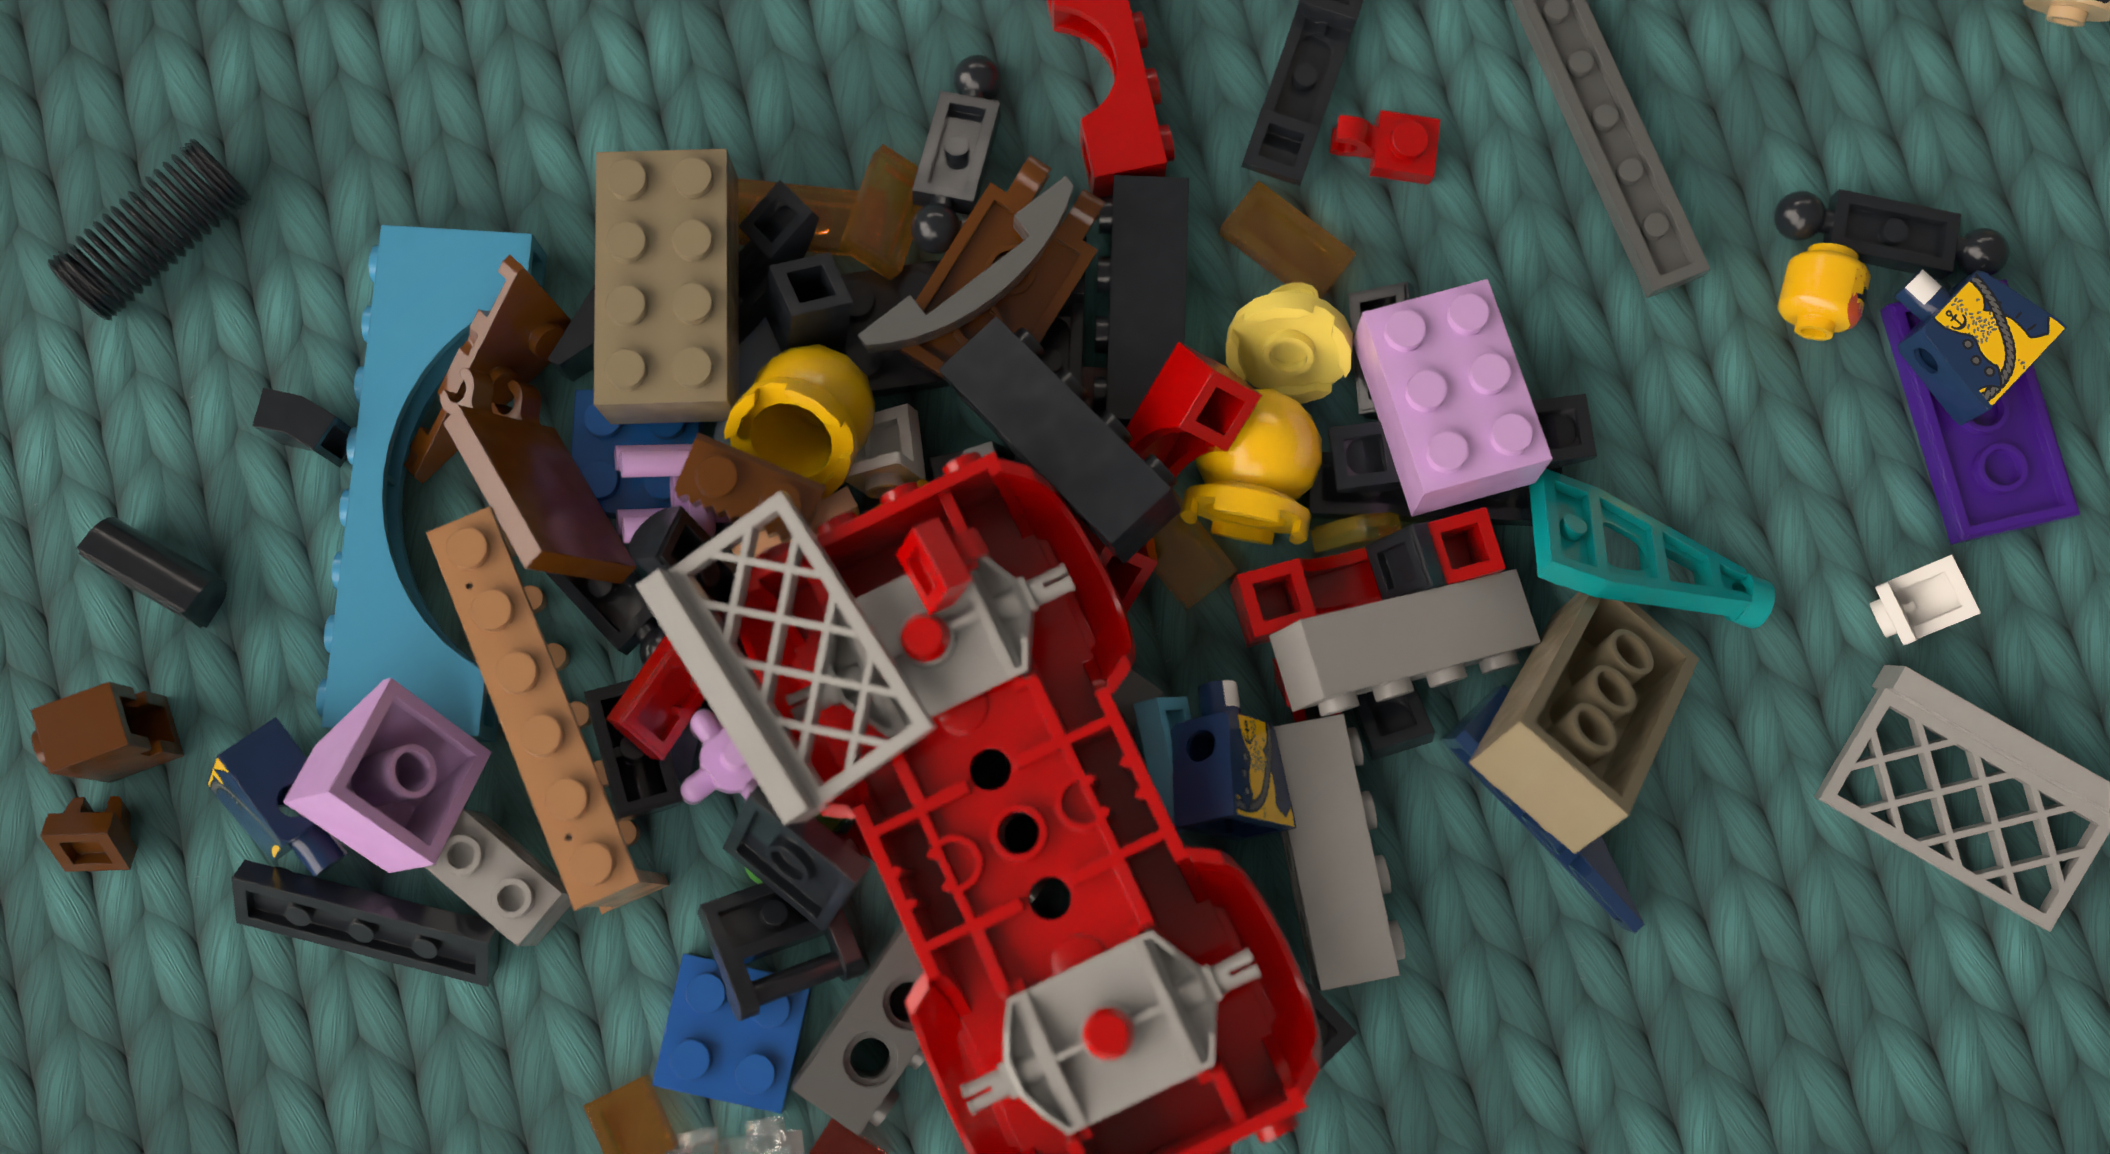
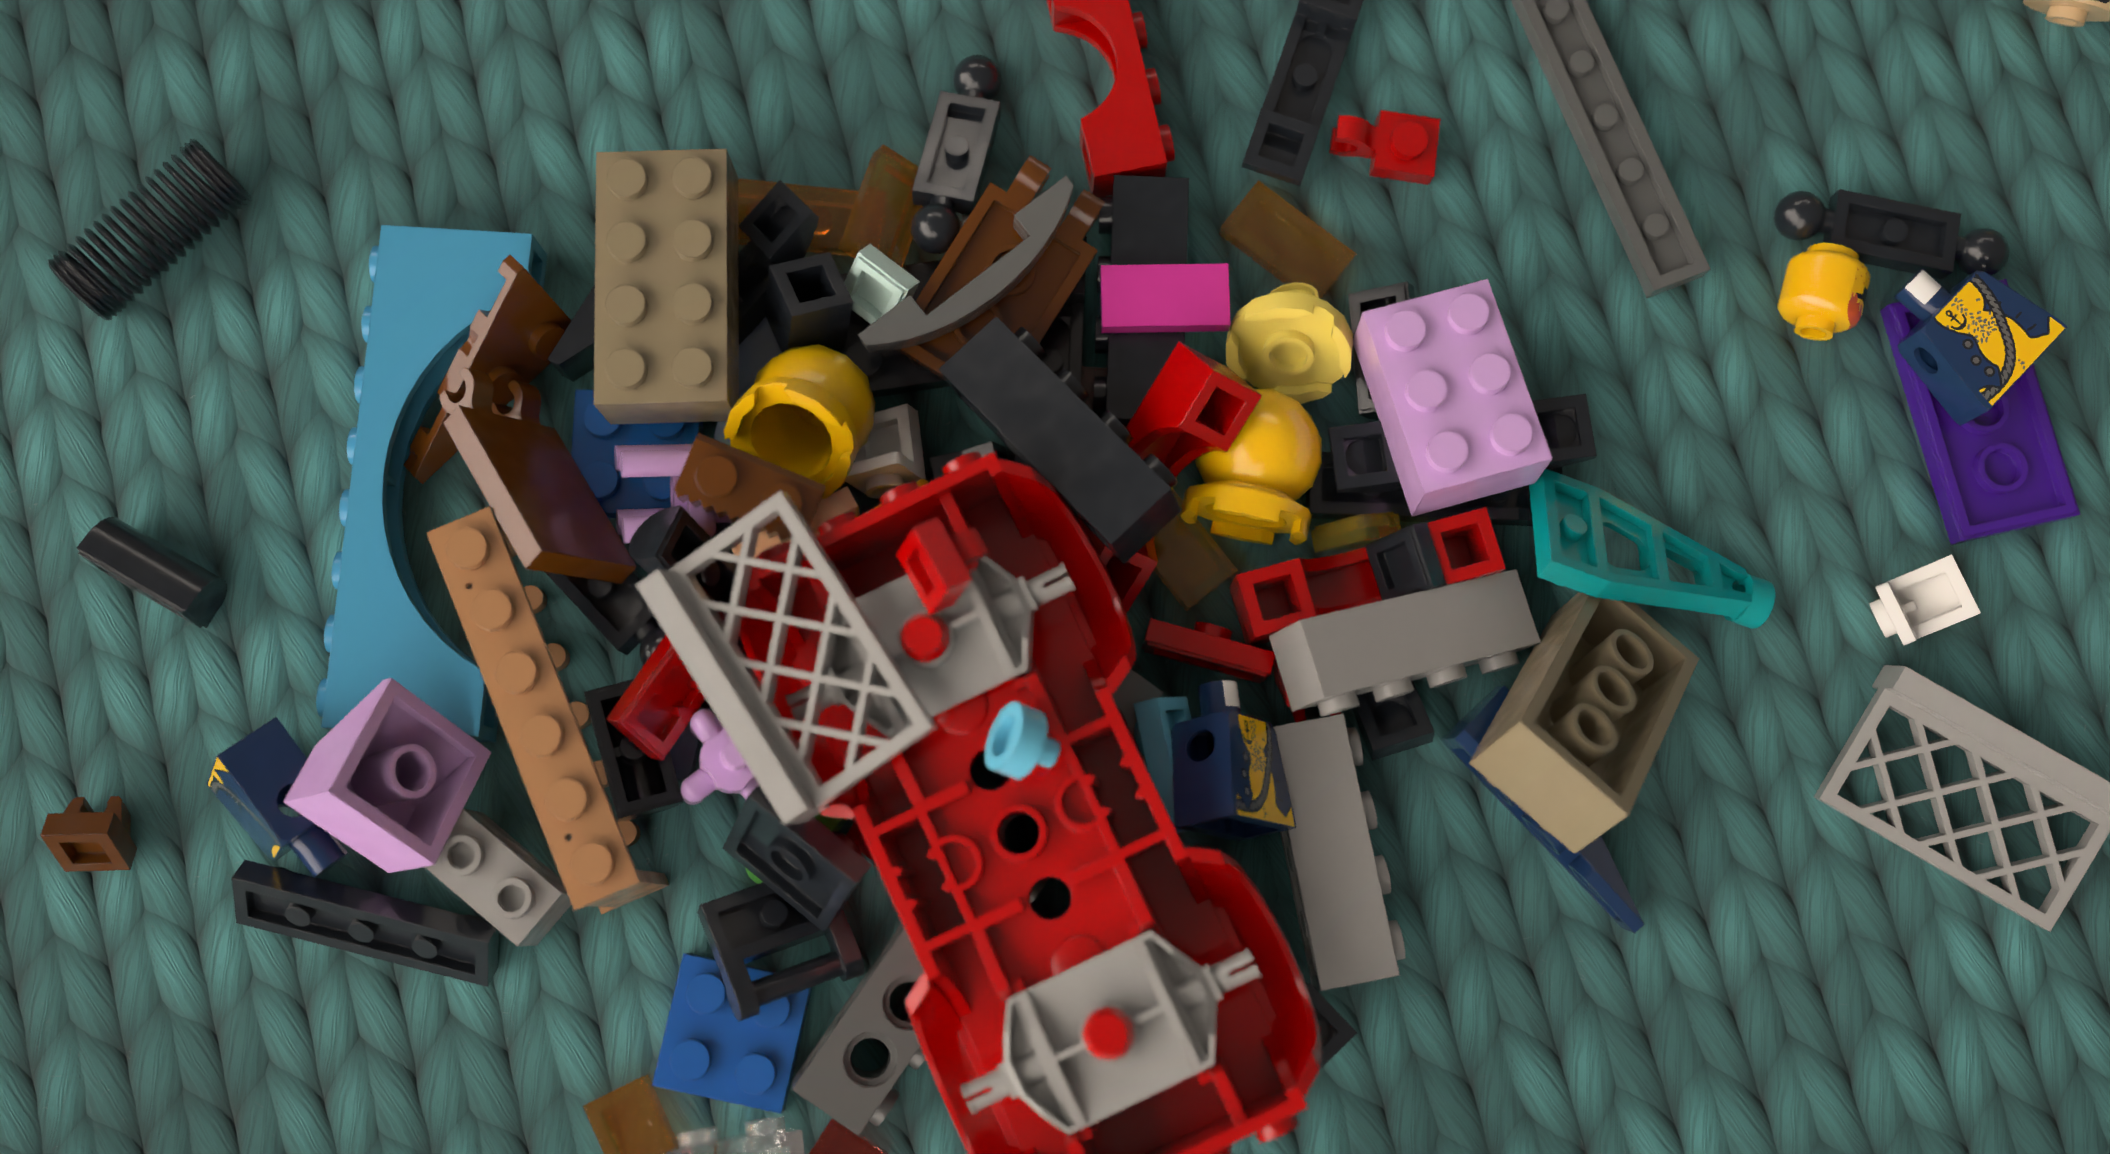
reddish brown brick [30,681,184,783] -> none
black piece [252,388,351,468] -> none
none -> light aqua tile [844,244,920,324]
none -> medium azure tile [985,701,1060,779]
none -> dark pink tile [1100,263,1231,333]
none -> red plate [1141,618,1275,684]

